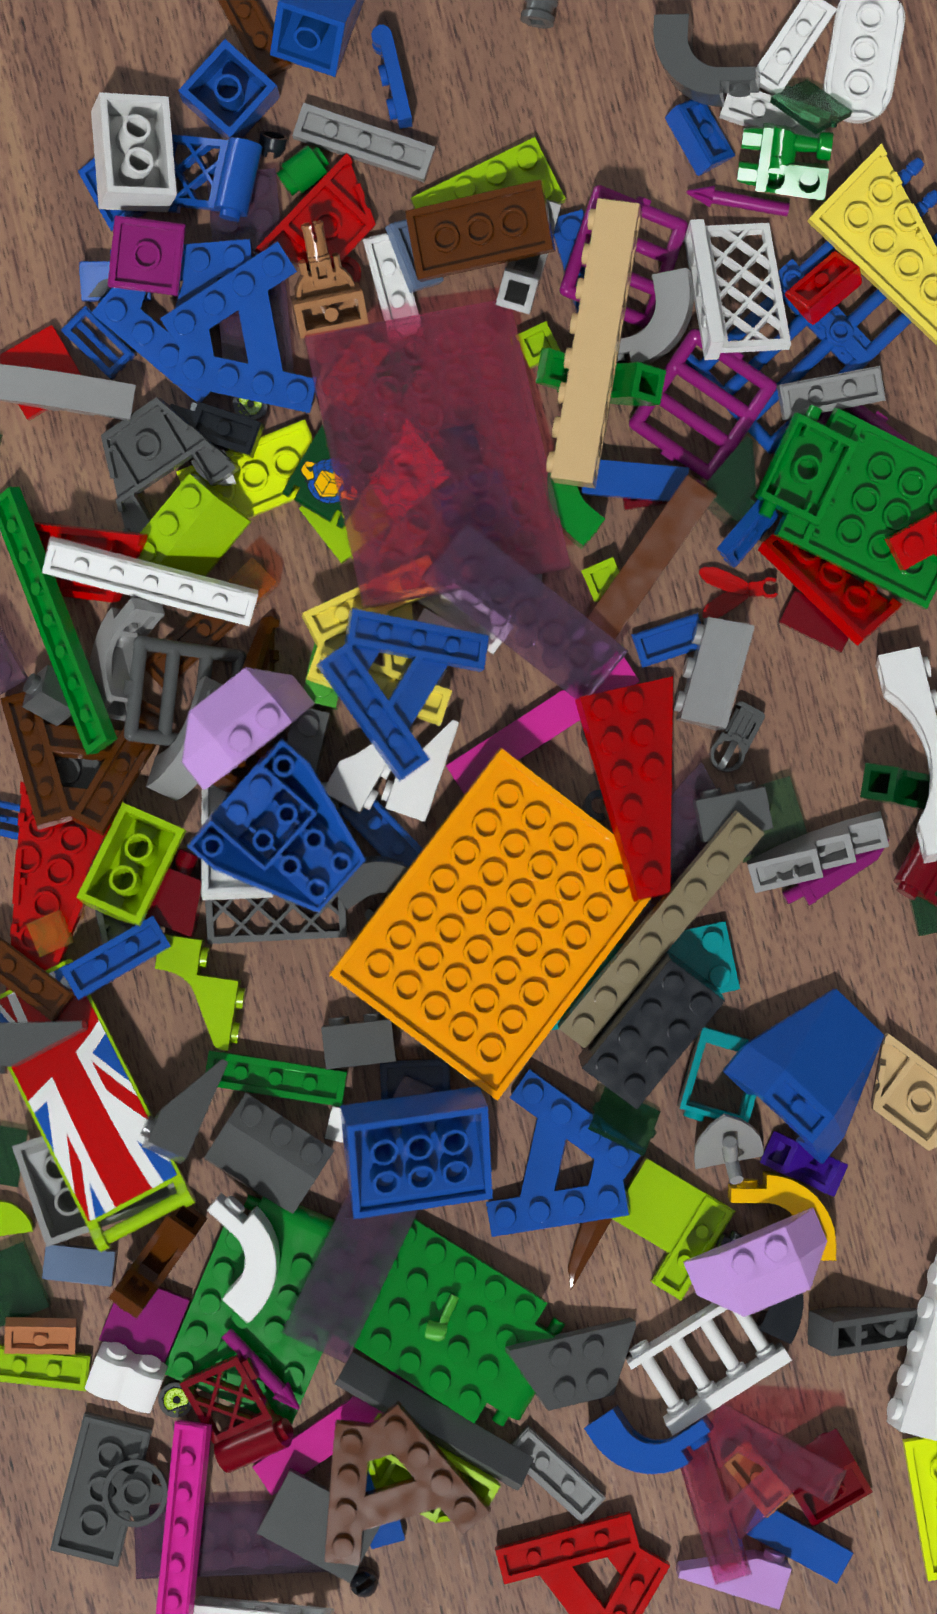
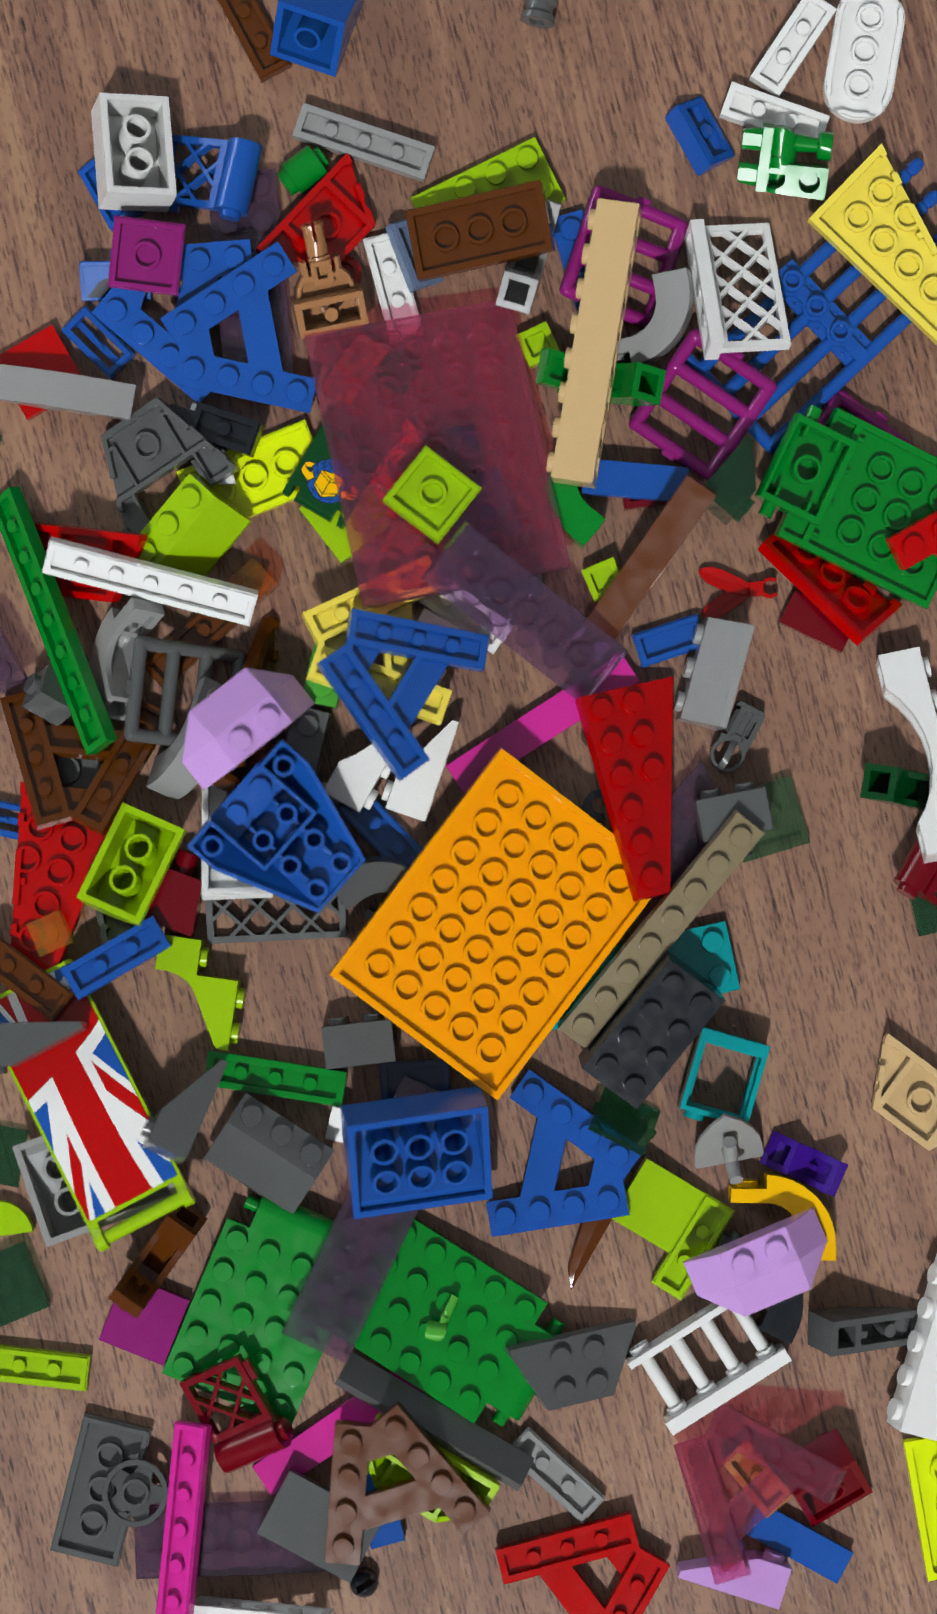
nougat plate [4,1317,77,1355] -> none
sand blue tile [42,1244,117,1287] -> none
white brick [85,1342,168,1413] -> none
tile [158,1380,192,1418] -> none
blue brick [178,39,280,140] -> none
white arch [207,1193,280,1323] -> none
magenta piece [221,1328,300,1410] -> none
tile [233,397,268,421] -> none
black hinge [258,131,288,159] -> none
blue plate [371,25,413,130] -> none
blue arch [584,1405,714,1474] -> none
dark grey arch [653,14,760,107] -> none
magenta piece [686,186,790,217] -> none
blue tile [717,500,779,568] -> none
blue wedge [722,988,884,1164] -> none
light grey slope [747,811,889,893] -> none
clear green piece [770,79,852,135] -> none
light grey tile [777,366,886,420] -> none
magenta bar [782,839,890,906] -> none
red slope [785,251,862,325] -> none
none -> lime tile [382,445,482,545]

